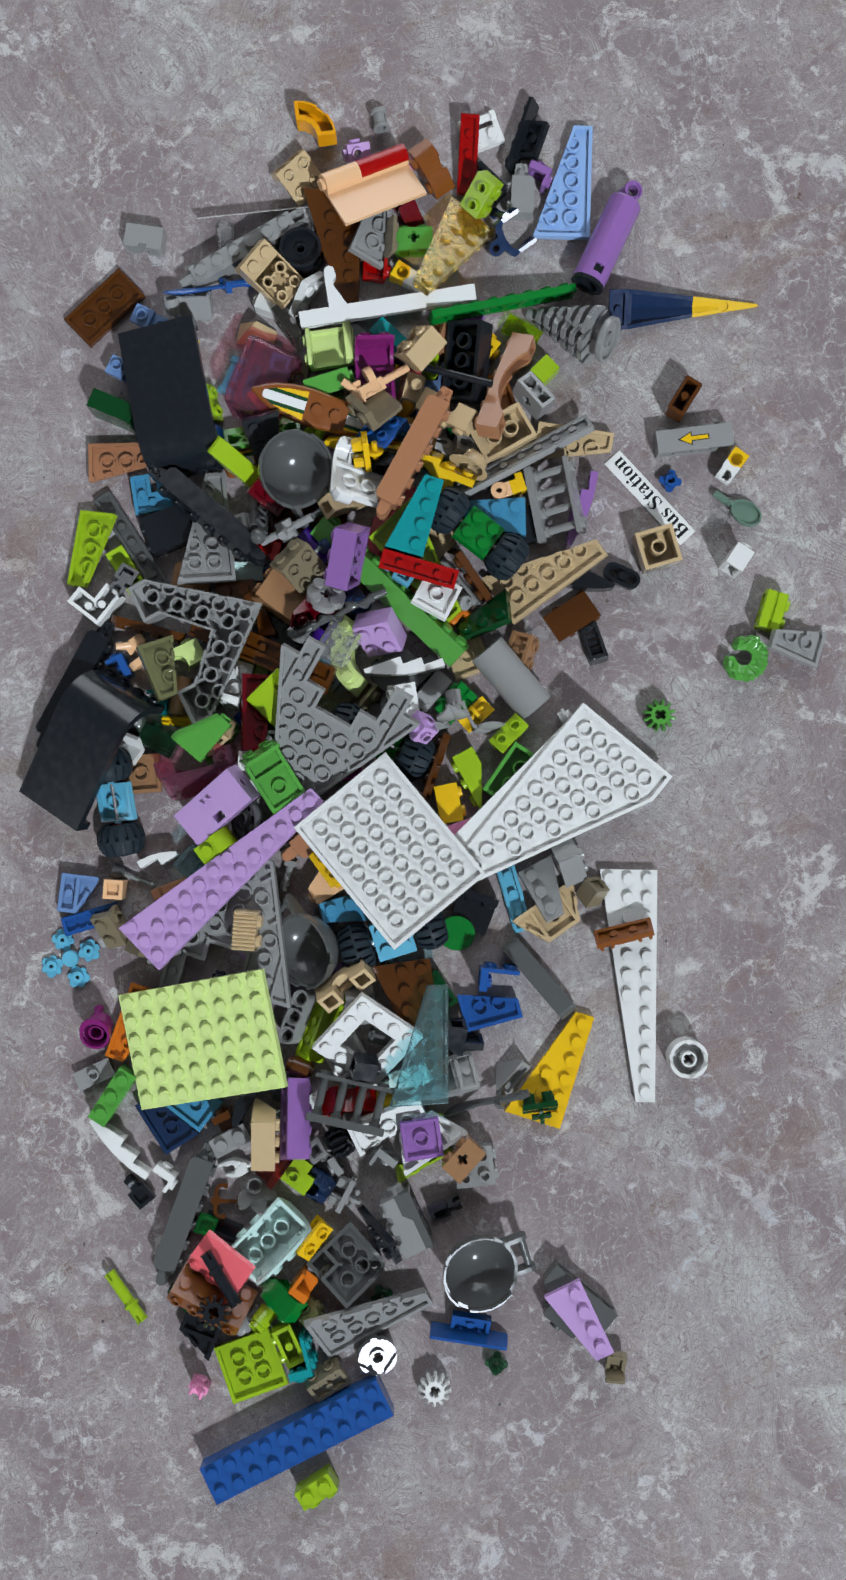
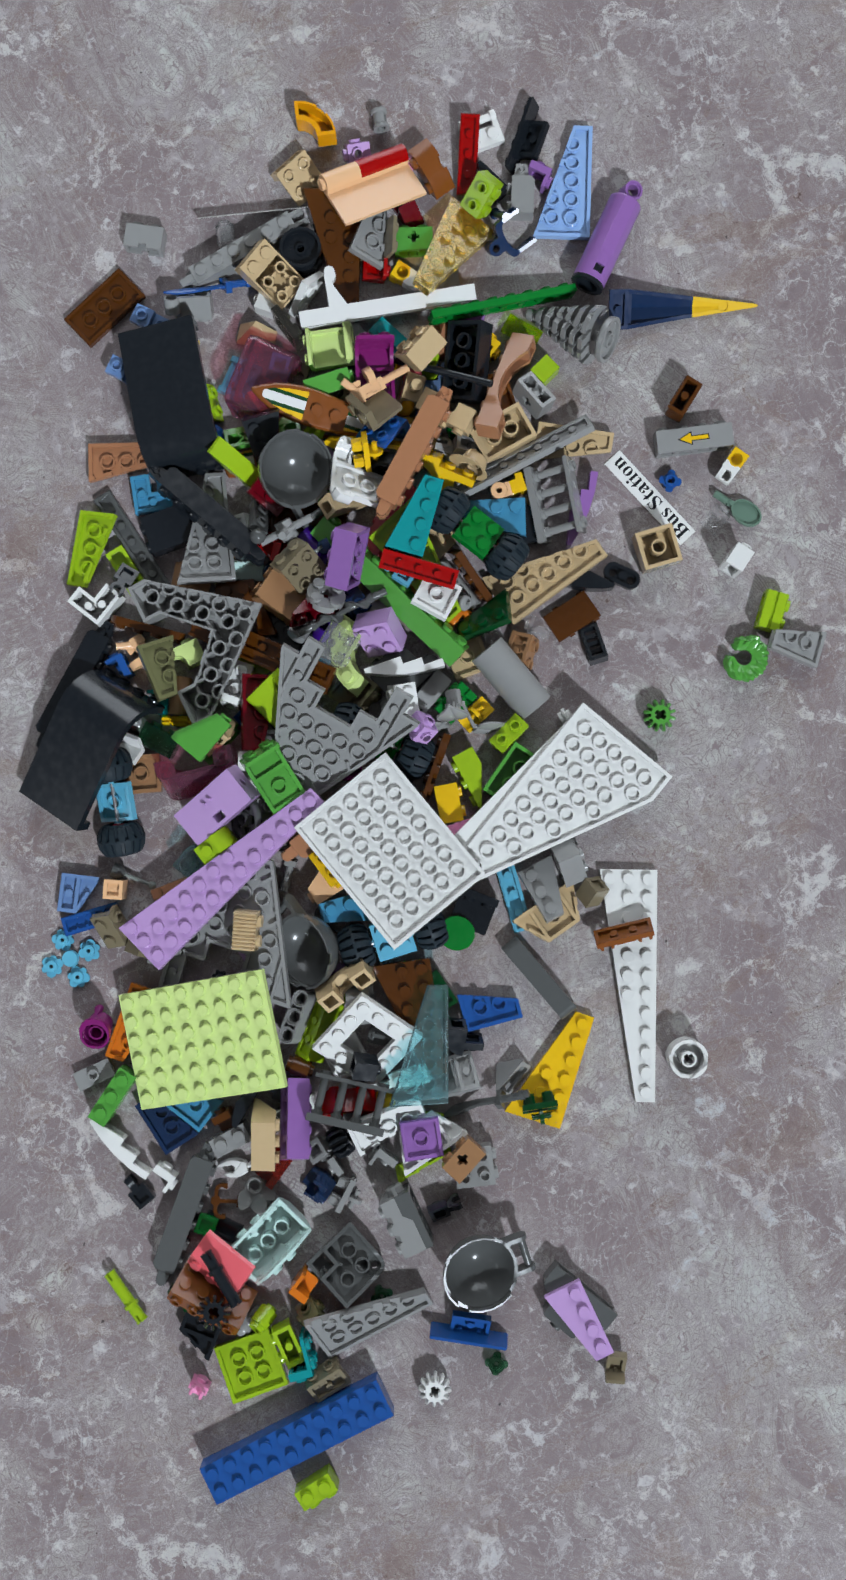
dark green brick [86,388,136,434] -> none
white slope [137,851,181,869] -> none
green hinge [259,1276,308,1323] -> none
lime brick [280,1159,315,1196] -> none
yellow bracket [296,1214,334,1261] -> none
black wing [357,1205,402,1264] -> none
plate [357,1334,397,1376] -> none
blue bracket [477,961,520,992] -> none

